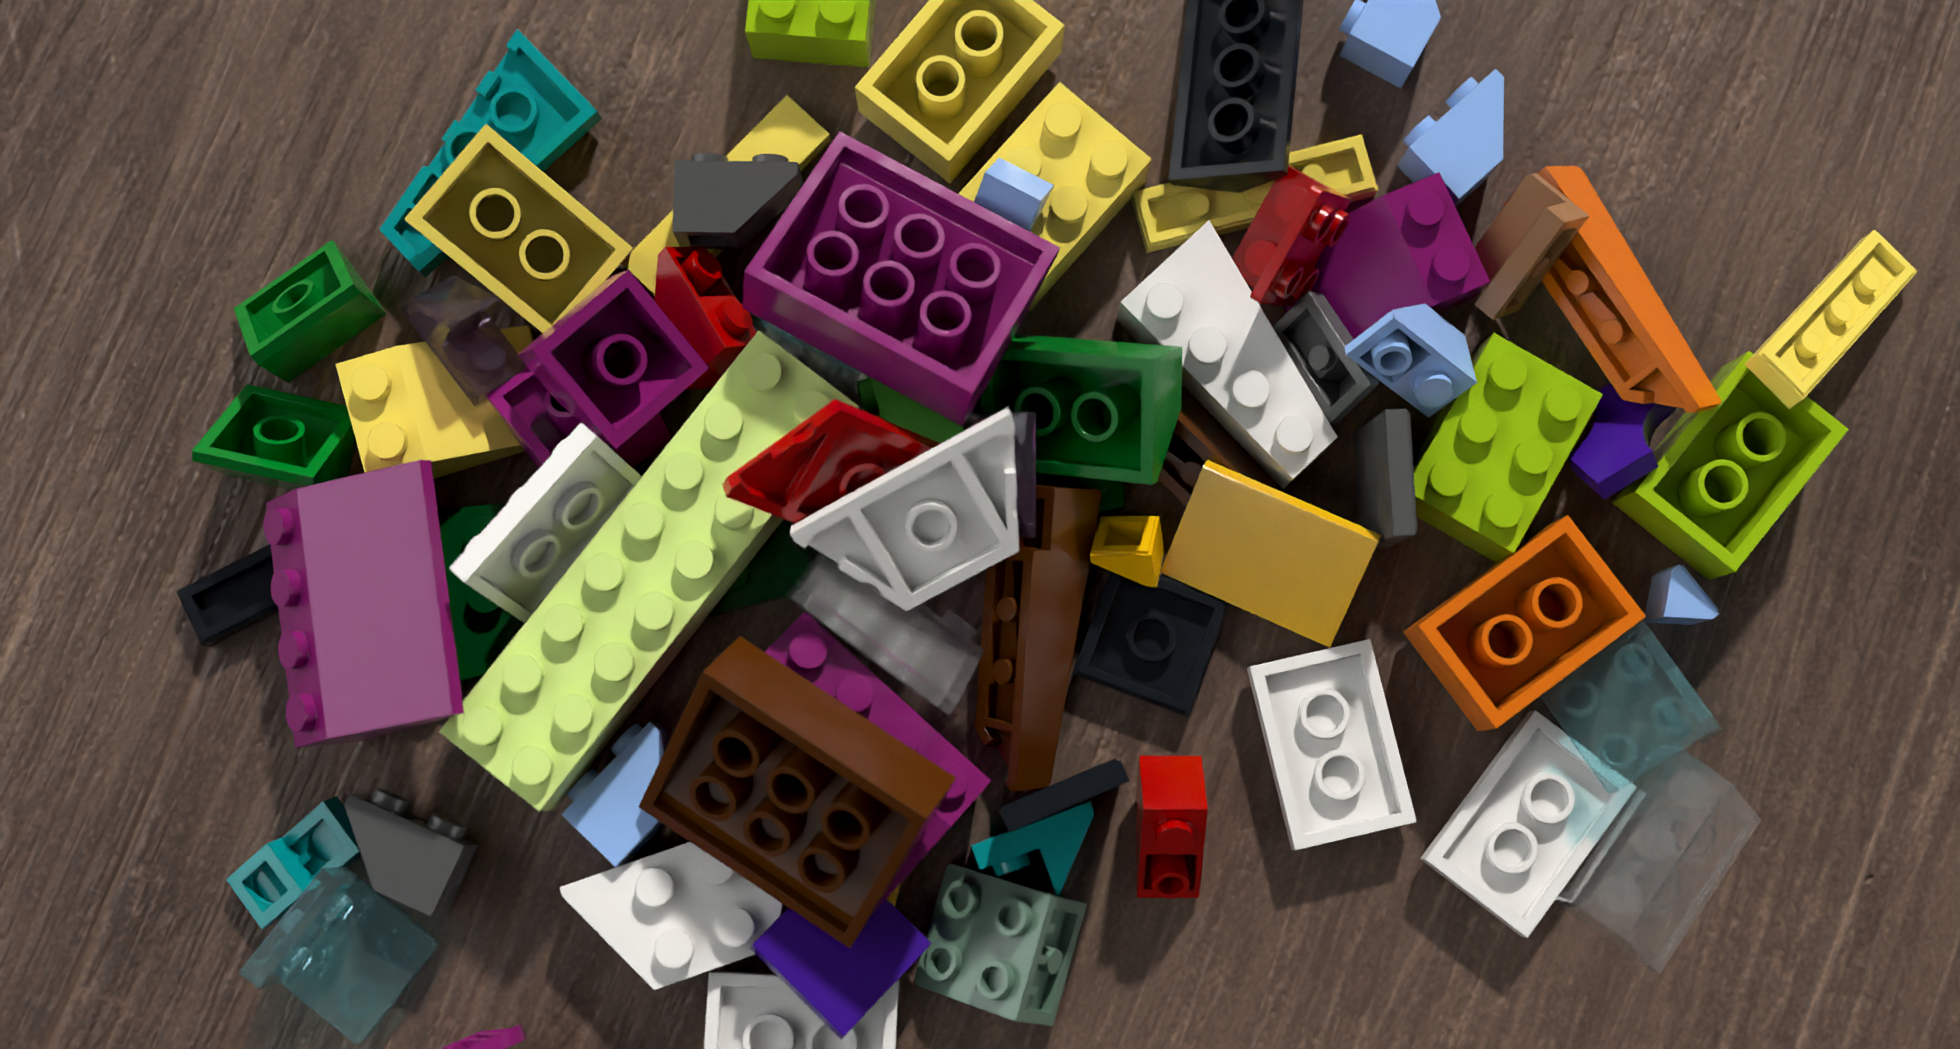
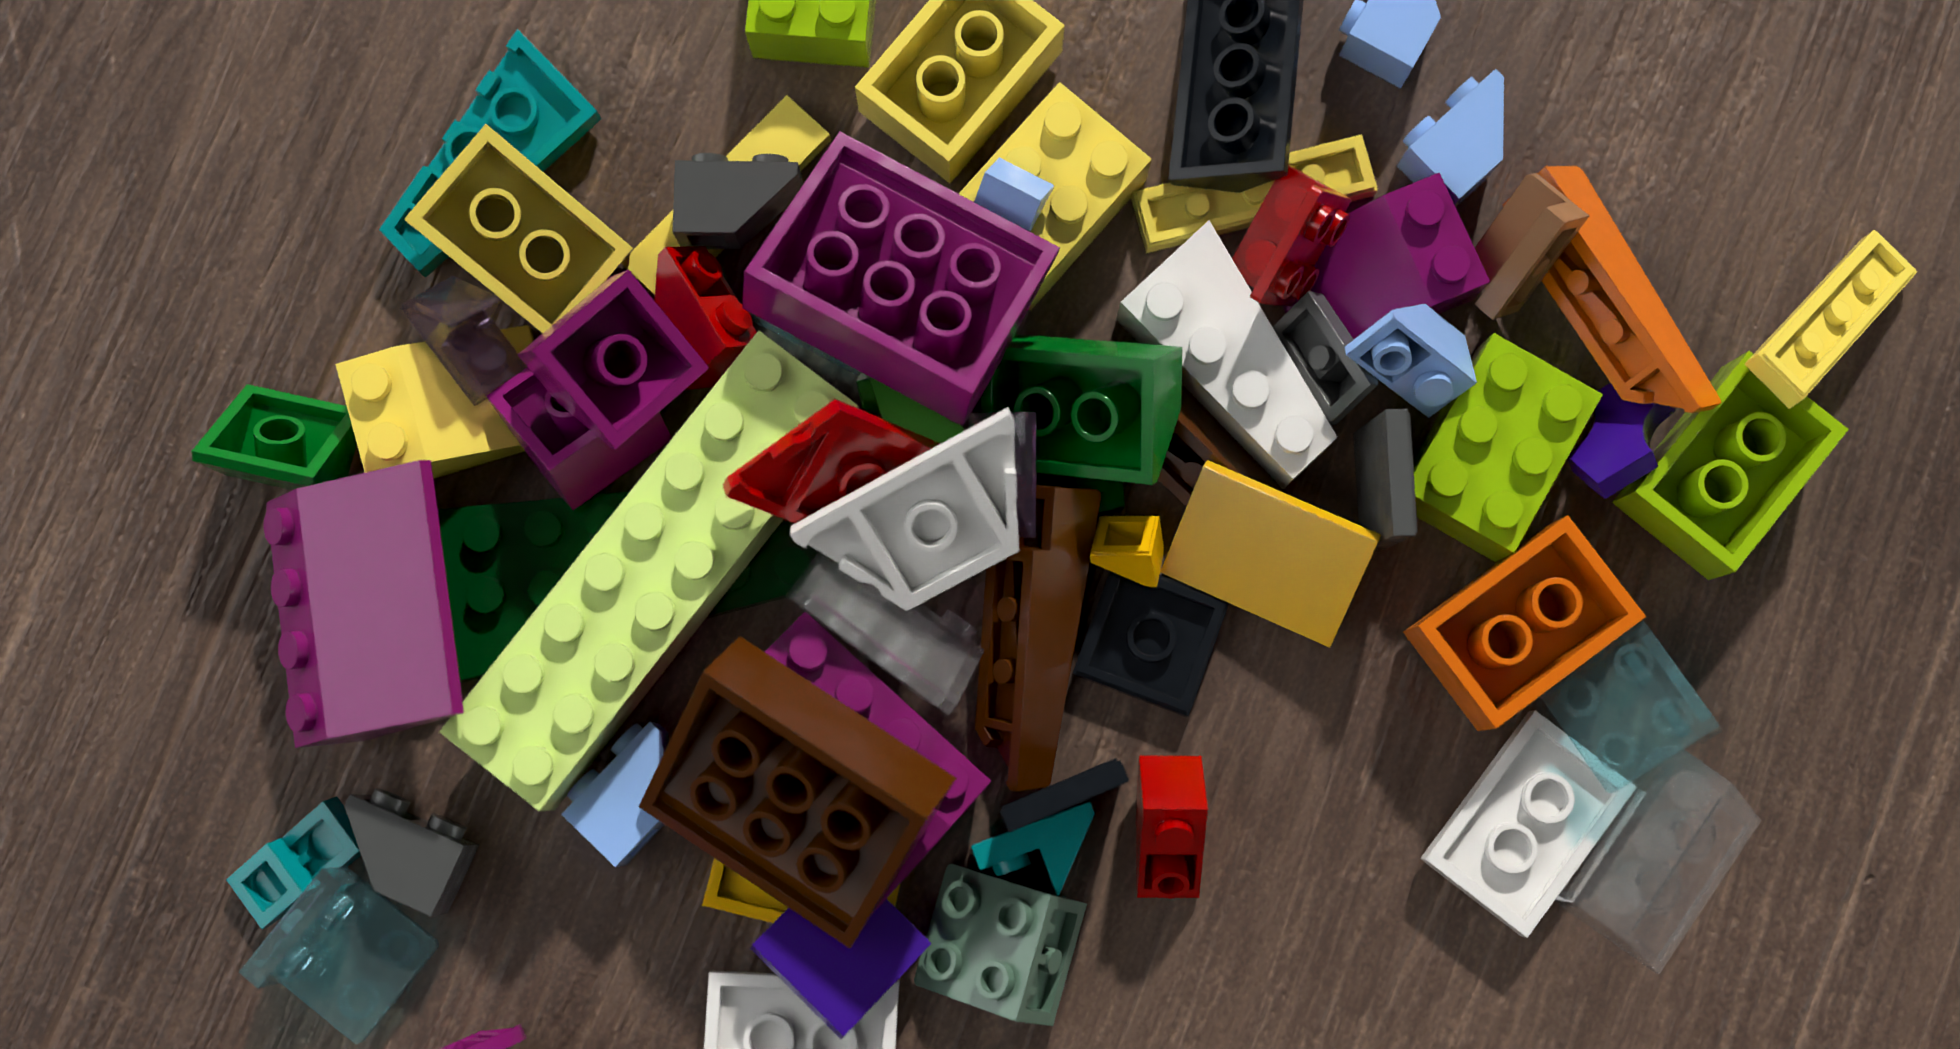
black tile [176,544,279,647] -> none
green slope [234,239,387,383] -> none
white plate [449,423,642,623] -> none
white wing [559,842,783,990] -> none
white plate [1247,639,1417,850] -> none
light blue slope [1643,564,1719,625] -> none

